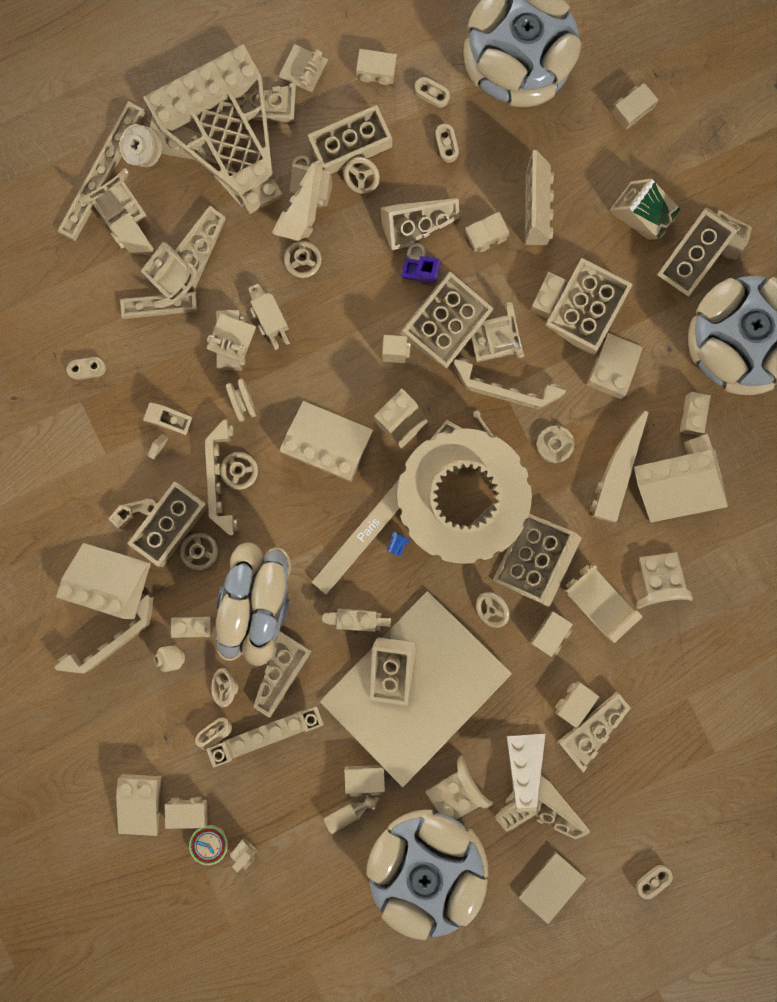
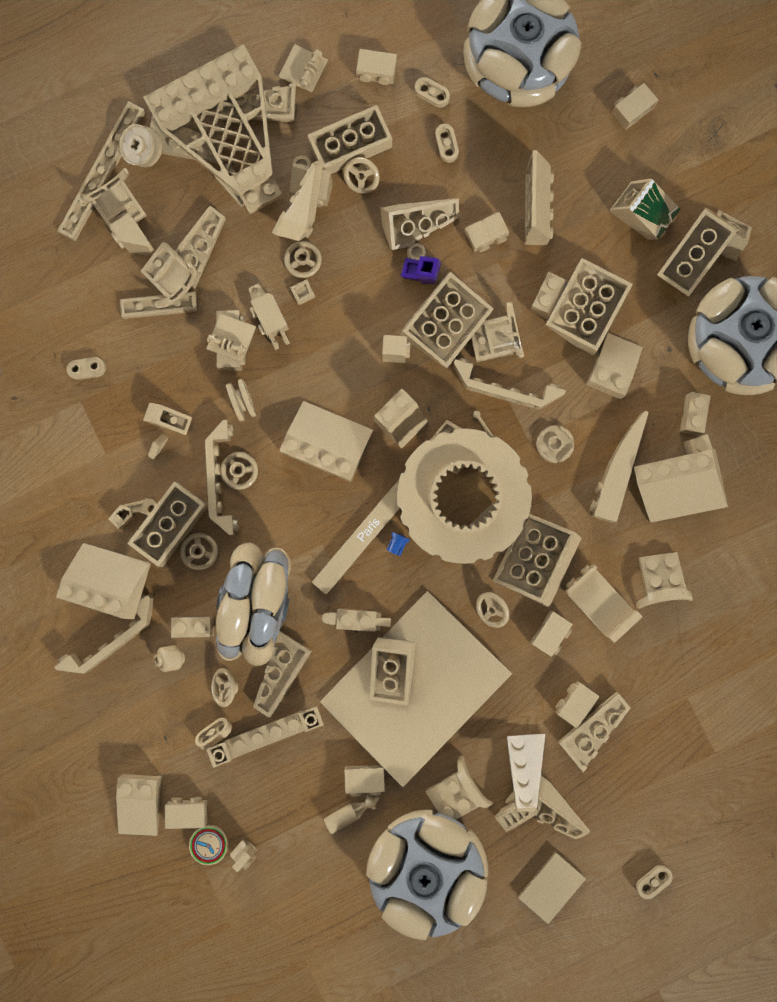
none -> tan tile [290,279,315,306]

